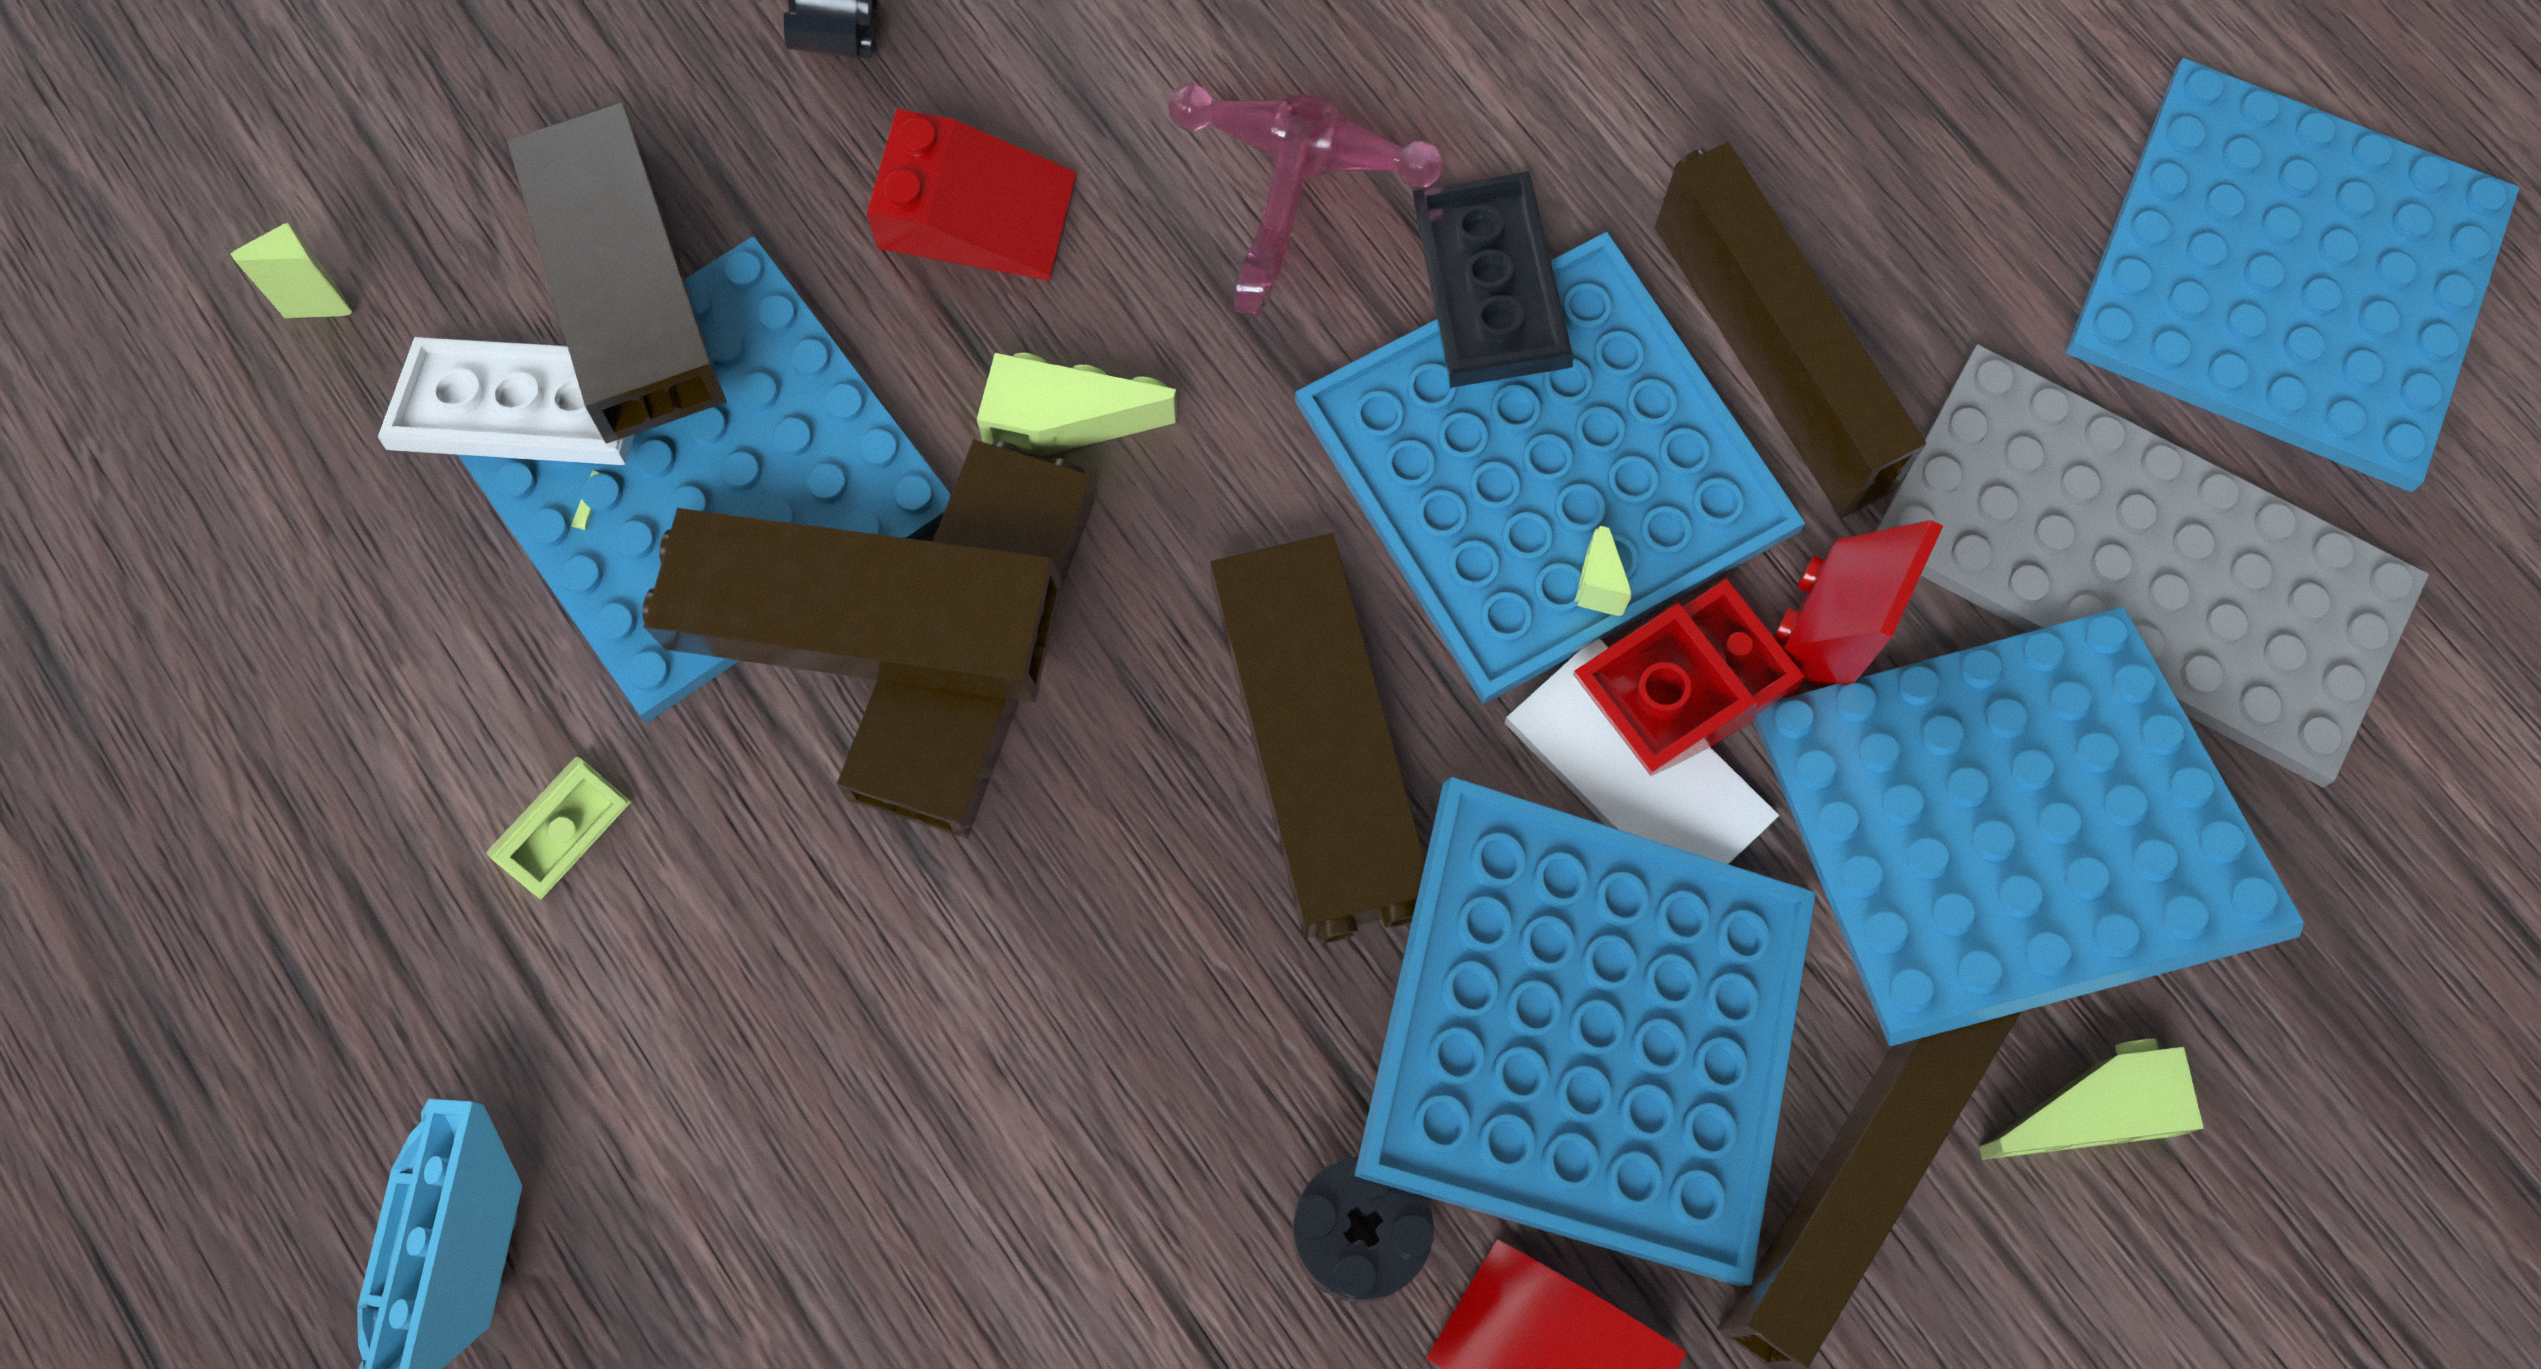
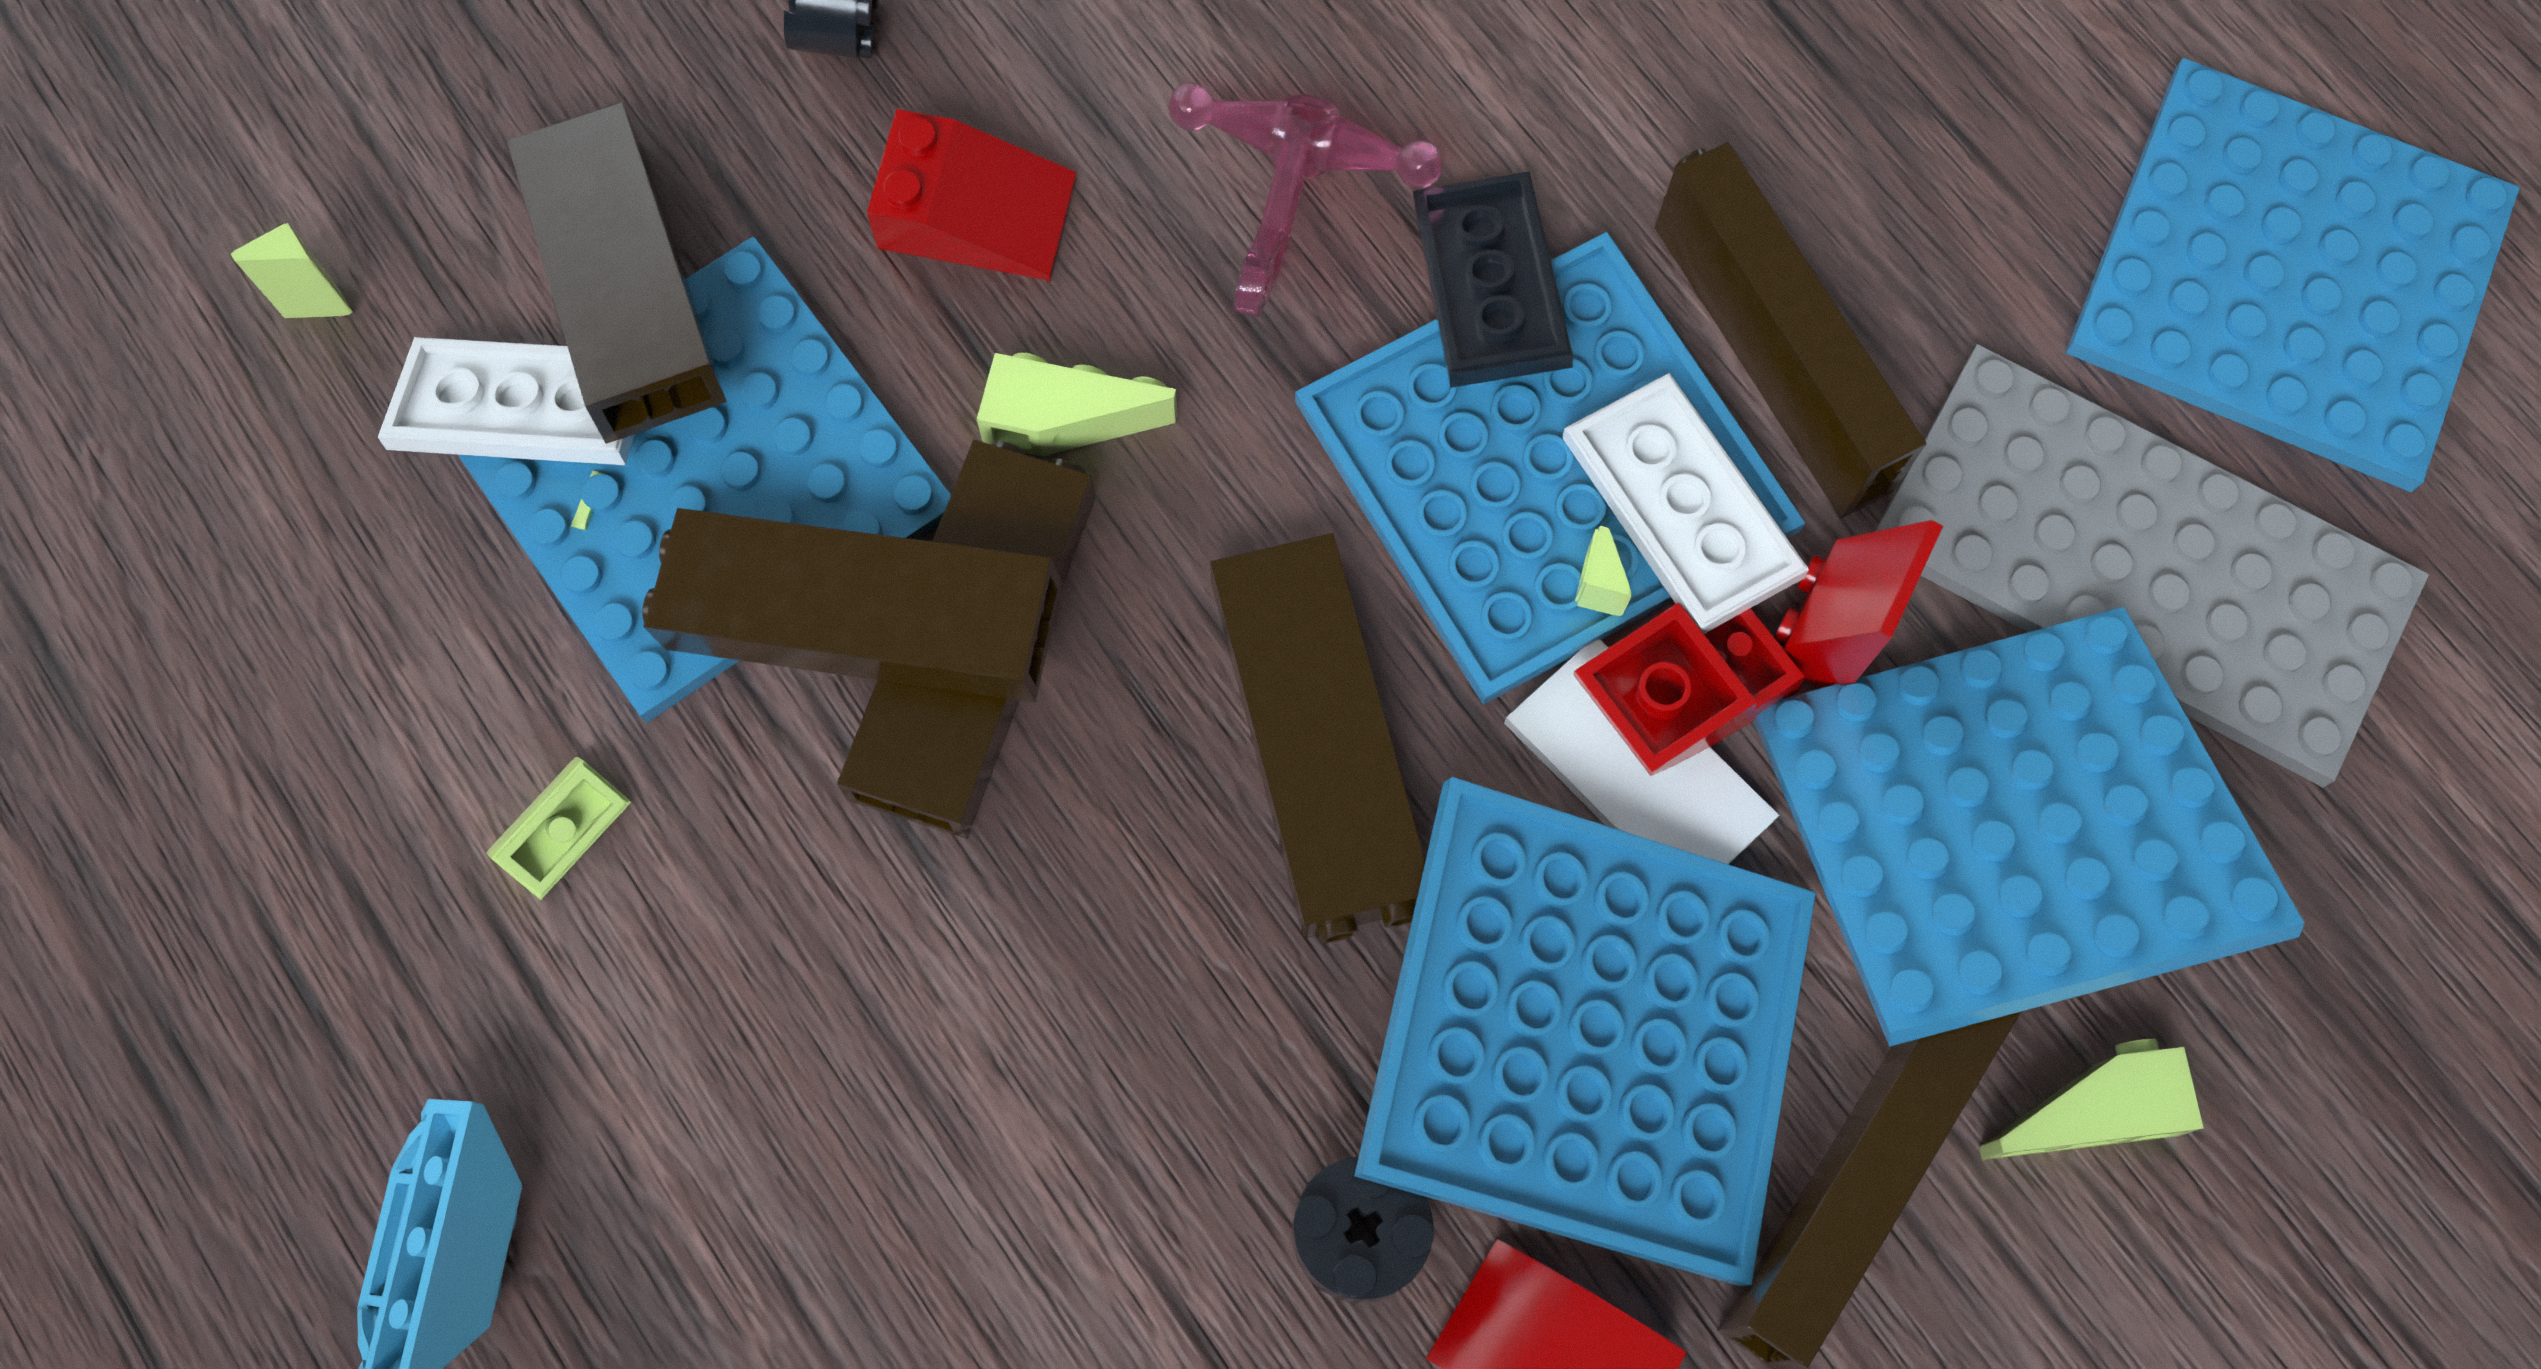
none -> white tile [1562,373,1809,634]

